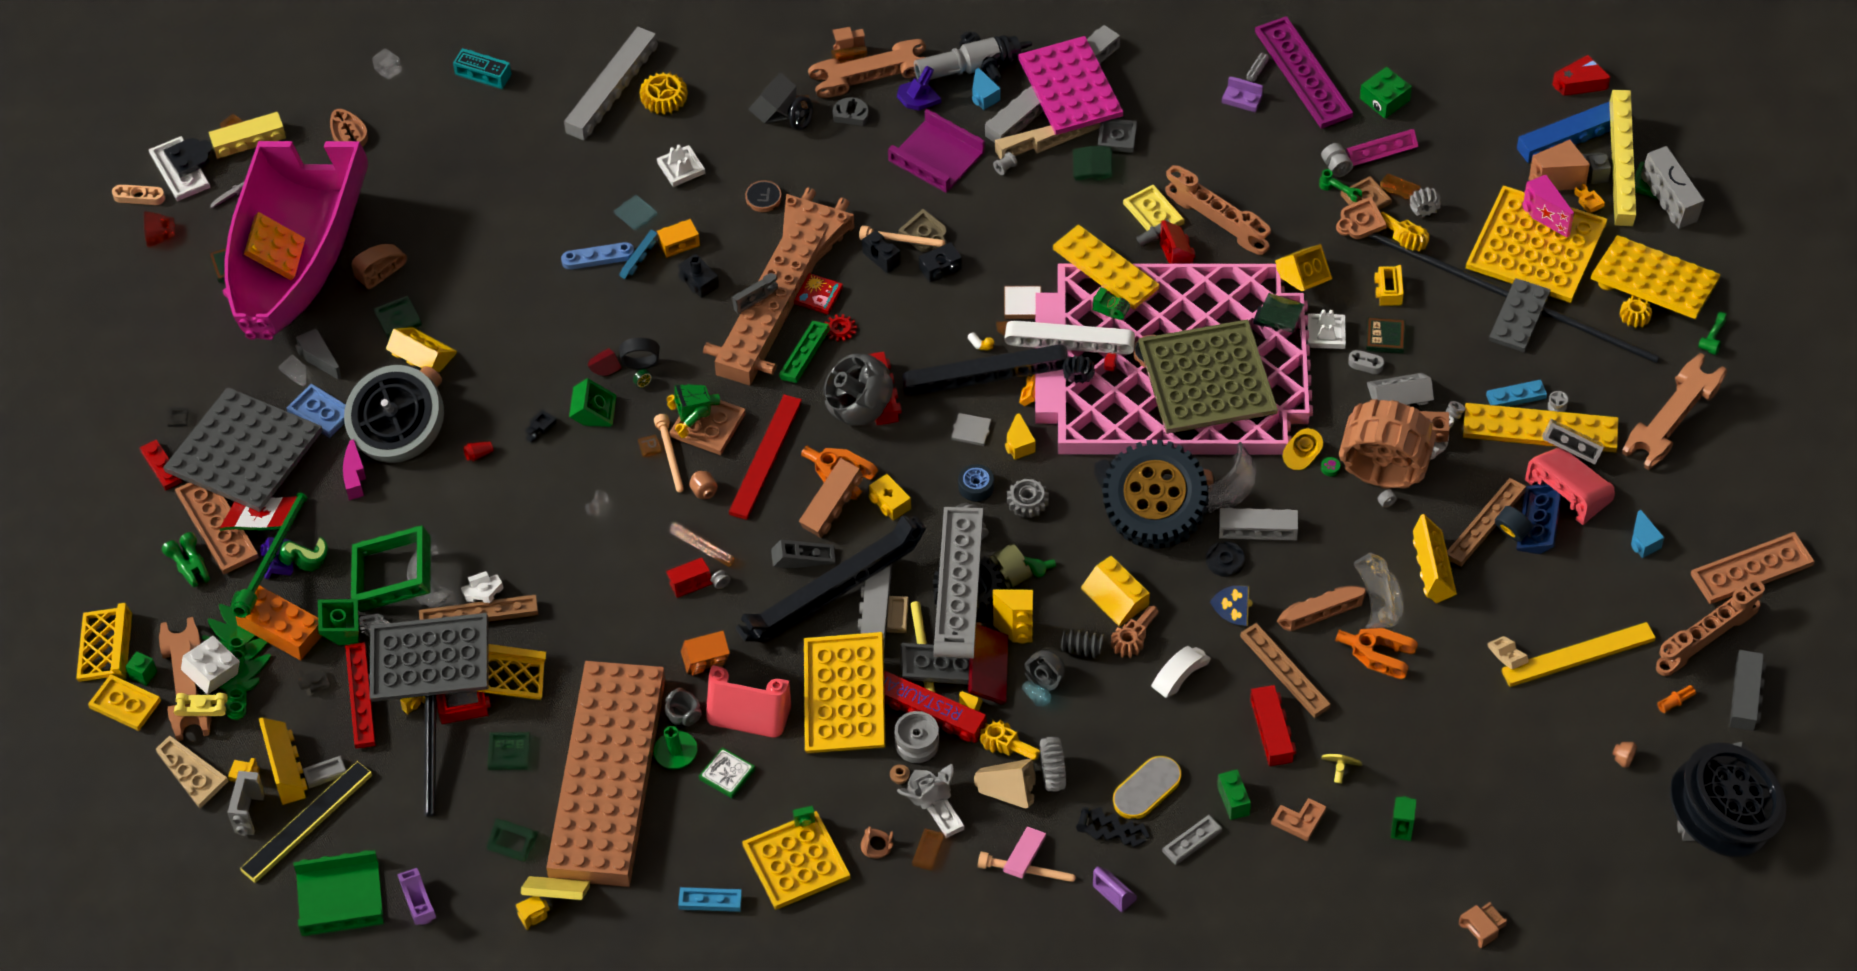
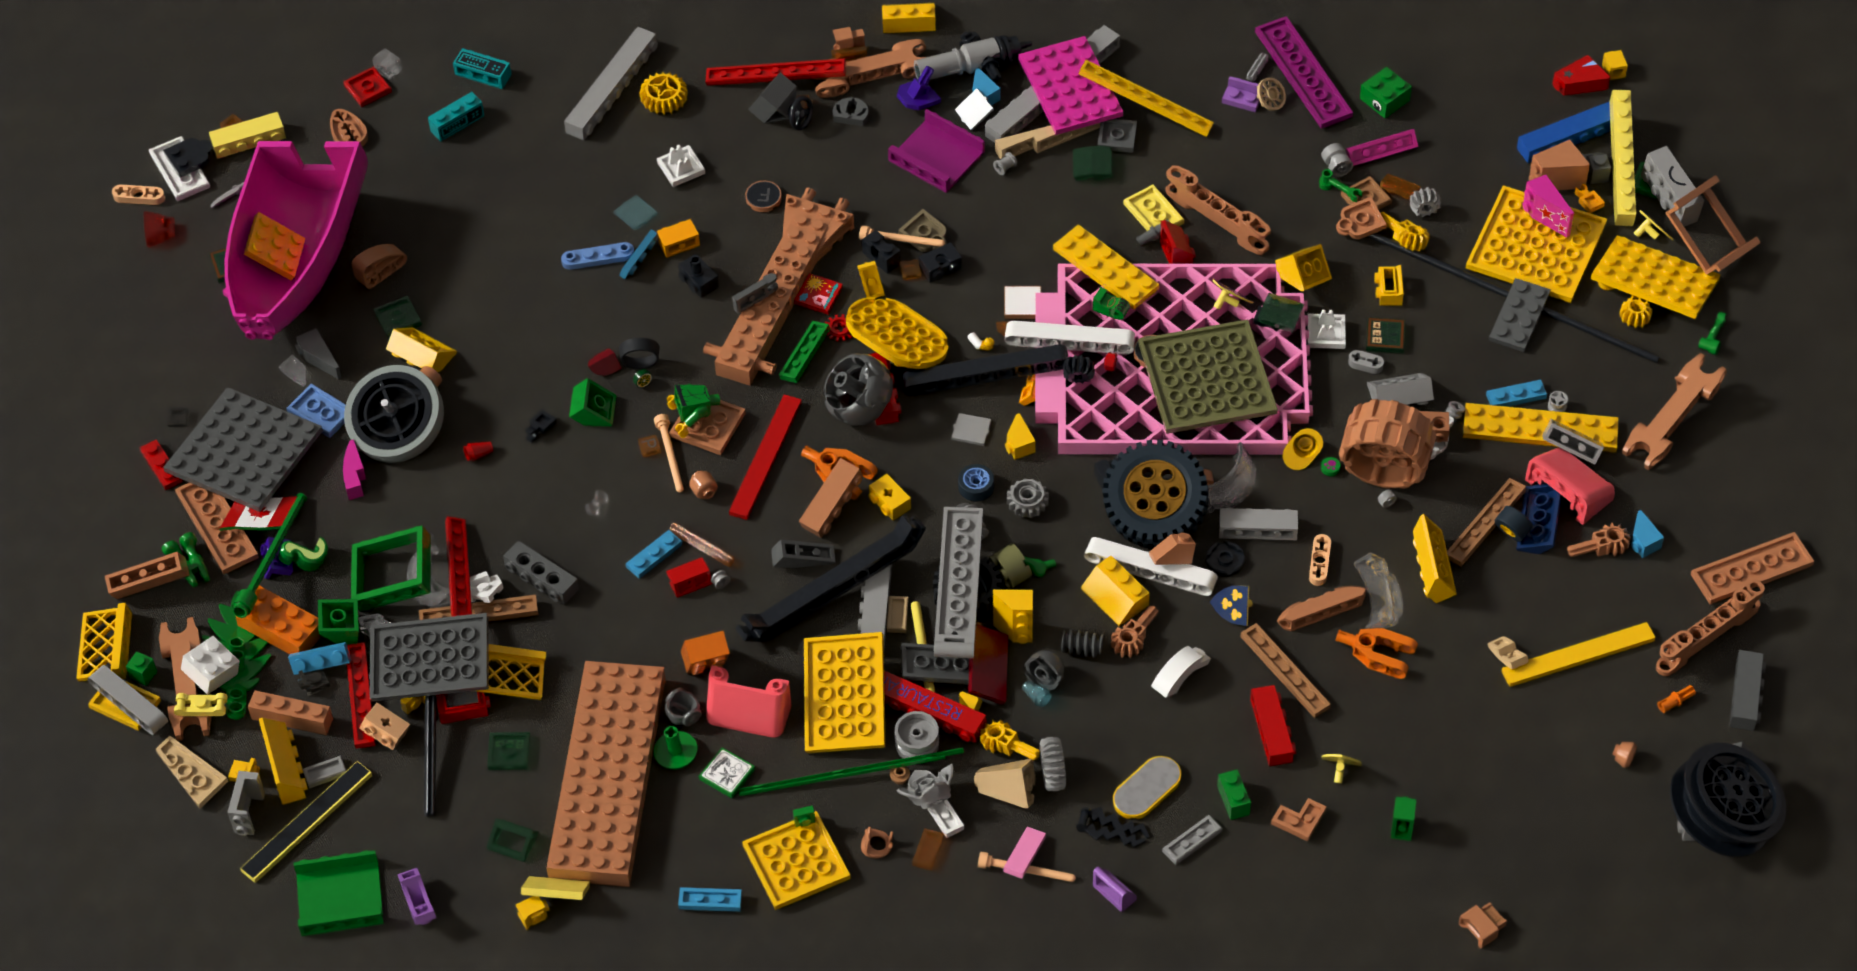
none -> light grey beam [88,665,168,735]
none -> nougat brick [105,552,189,599]
none -> nougat brick [248,691,333,735]
none -> dark azure plate [288,642,351,675]
none -> red tile [343,66,392,107]
none -> light nougat brick [360,703,410,750]
none -> teal brick [428,92,485,142]
none -> red tile [445,516,472,617]
none -> dark grey brick [503,541,579,605]
none -> dark azure plate [626,530,682,579]
none -> red tile [705,58,847,86]
none -> green piece [739,748,964,796]
none -> yellow plate [846,297,949,369]
none -> yellow tile [857,261,885,298]
none -> yellow slope [882,3,936,33]
none -> clear orange tile [900,259,921,280]
none -> piece [955,89,994,131]
none -> yellow tile [1078,60,1214,137]
none -> white beam [1084,537,1218,596]
none -> nougat slope [1149,533,1196,565]
none -> light yellow shield [1212,279,1253,310]
none -> tan wheel [1257,77,1286,111]
none -> light nougat beam [1309,534,1331,586]
none -> nougat gear [1567,523,1630,557]
none -> yellow brick [1602,50,1628,80]
none -> light yellow shield [1634,210,1673,240]
none -> nougat piece [1666,175,1761,275]

